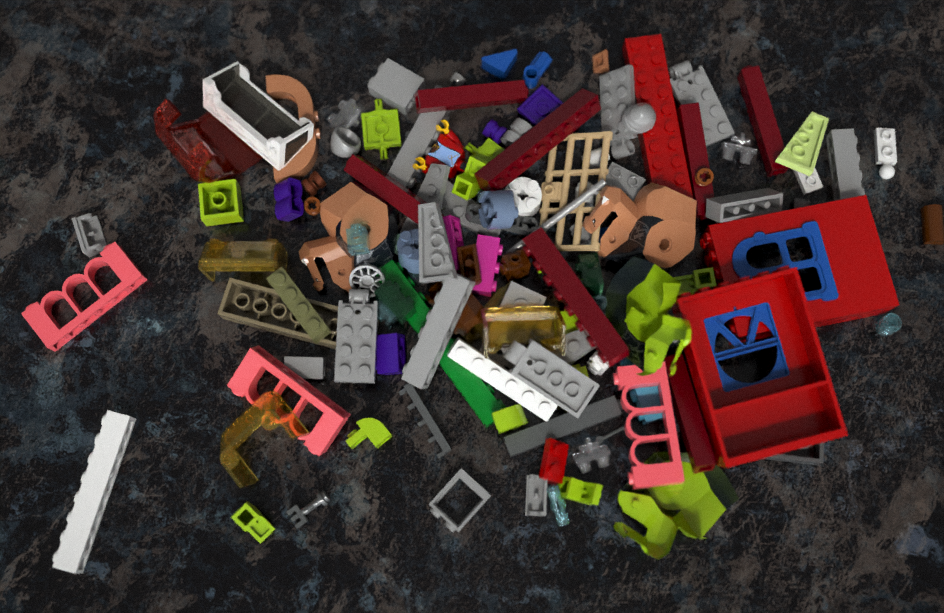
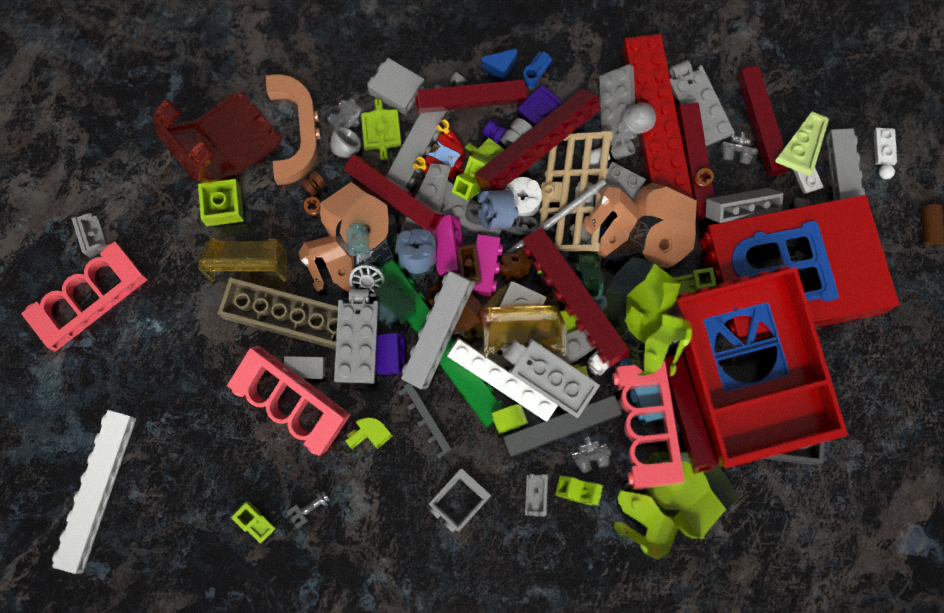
windscreen [203,61,314,171] -> none
clear yellow windscreen [220,391,309,488] -> none
olive brick [266,267,331,344] -> none
dark purple brick [274,177,304,222] -> none
light grey wing [418,202,458,283] -> none
red bracket [539,438,569,484] -> none
clear light blue pin [546,485,570,526] -> none
nougat slope [593,49,609,73] -> none
dark grey hinge [596,421,633,444] -> none
clear light blue wheel [875,313,902,336] -> none

